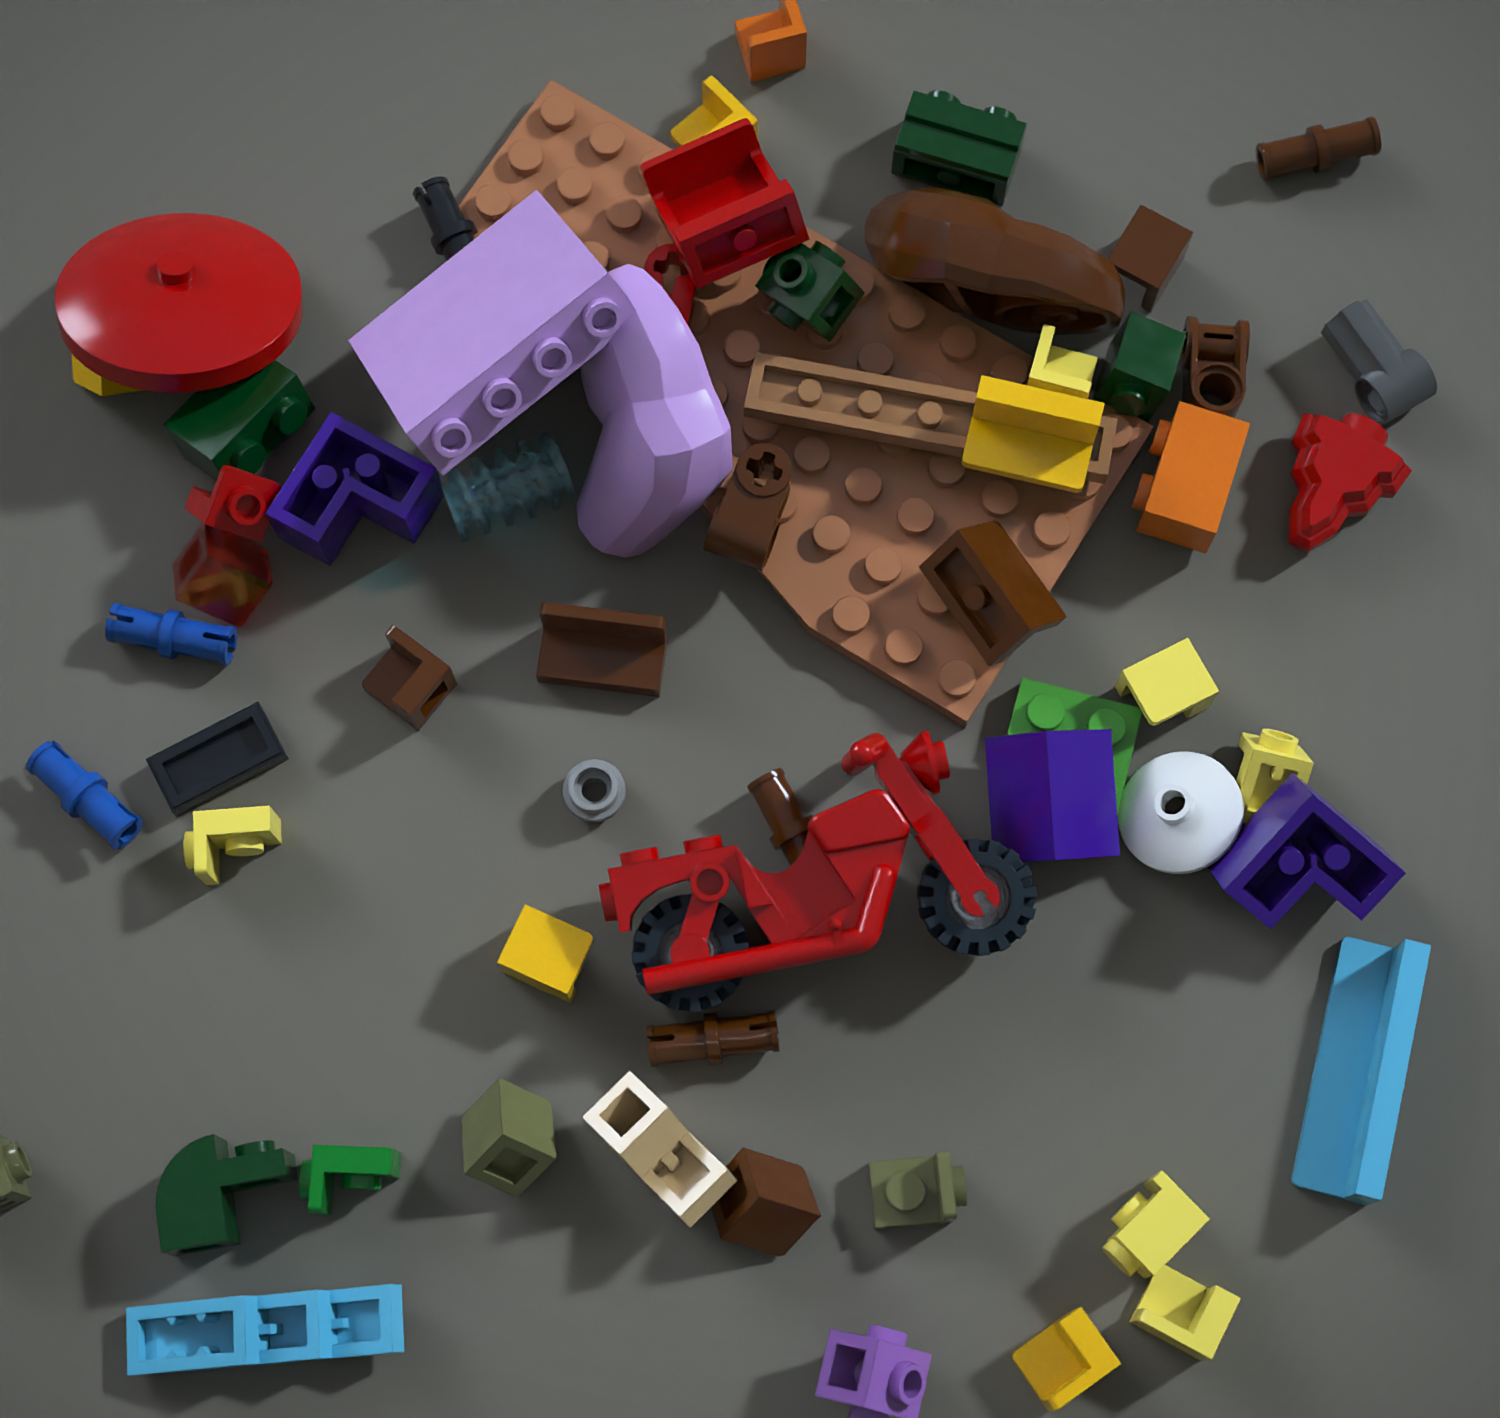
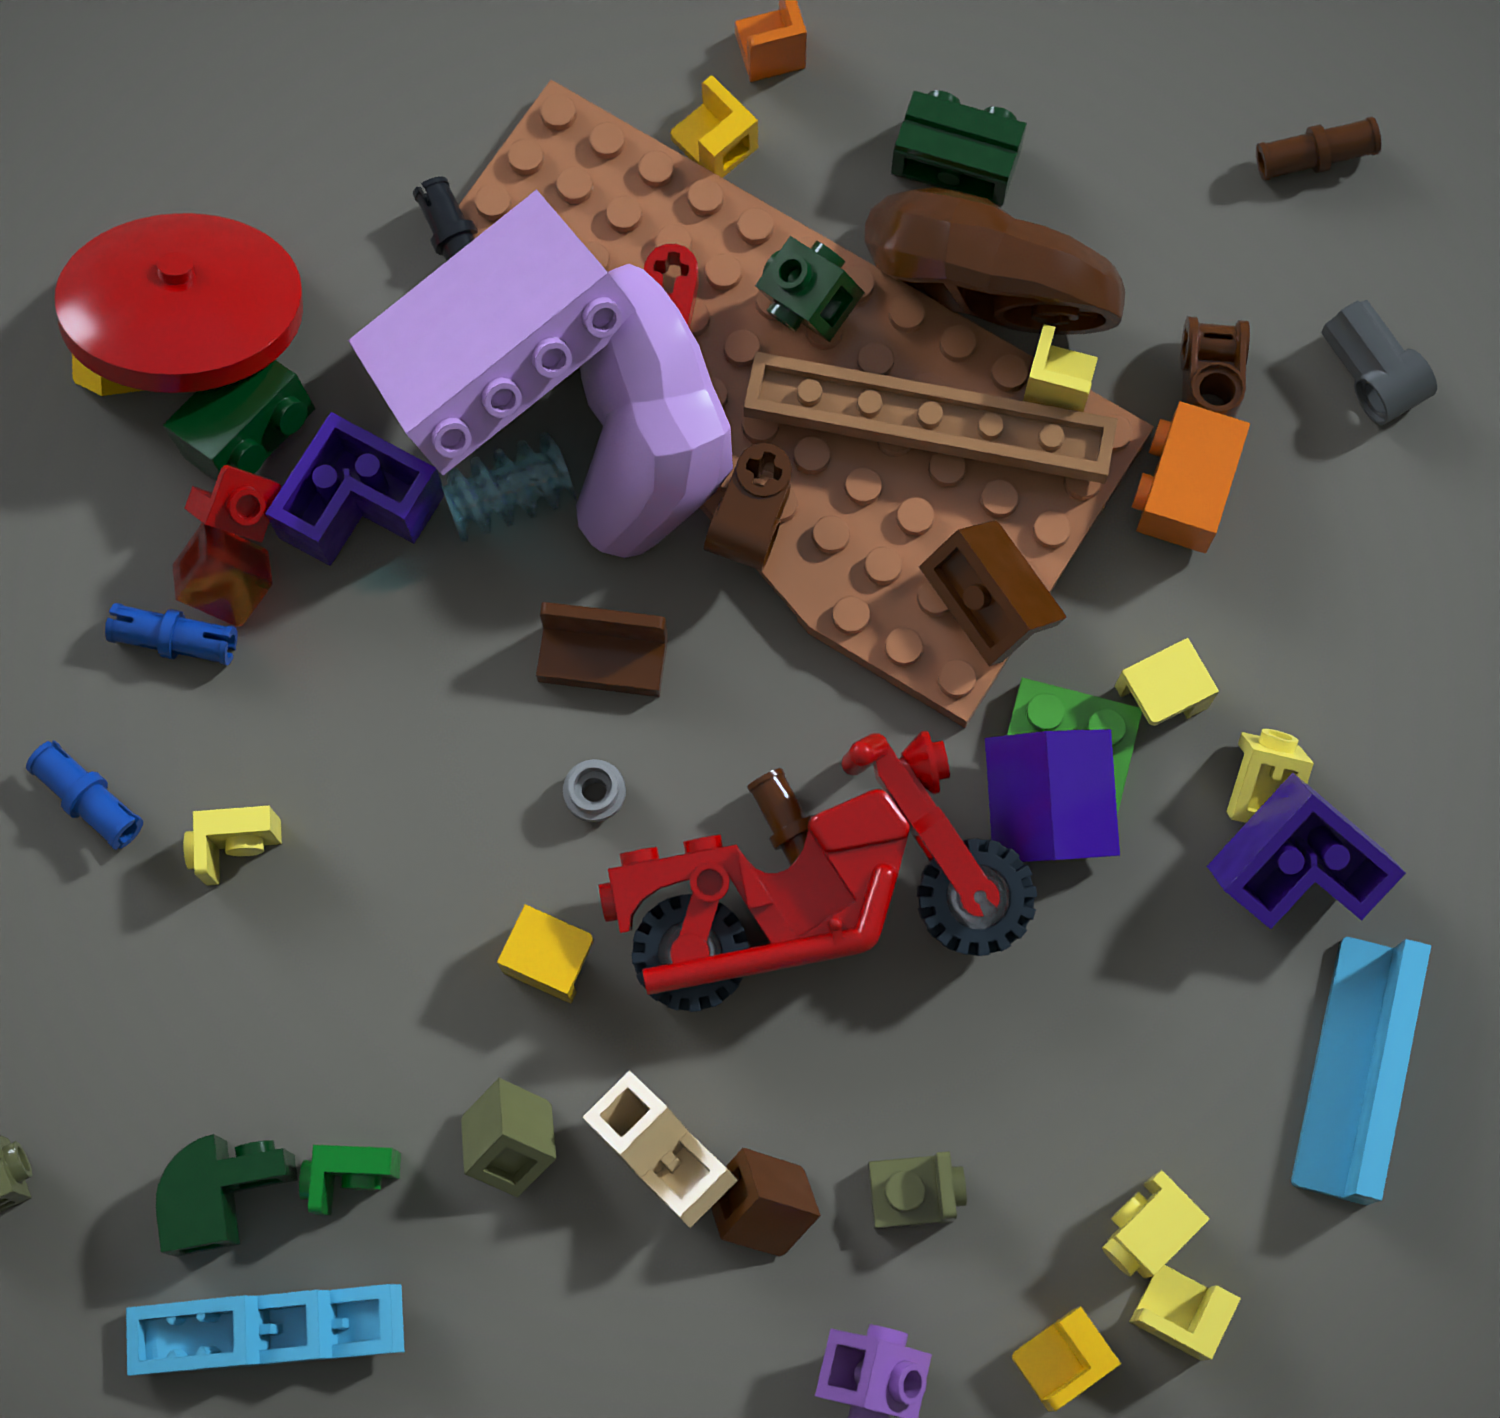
black tile [146,701,289,817] -> none
reddish brown panel [362,625,457,731] -> none
red panel [640,118,810,289] -> none
reddish brown pin [647,1010,780,1067] -> none
yellow panel [961,375,1105,493] -> none
dark green brick [1093,311,1187,422] -> none
reddish brown panel [1108,205,1193,312] -> none
white dish [1118,752,1244,874] -> none
red rock [1288,413,1412,553] -> none

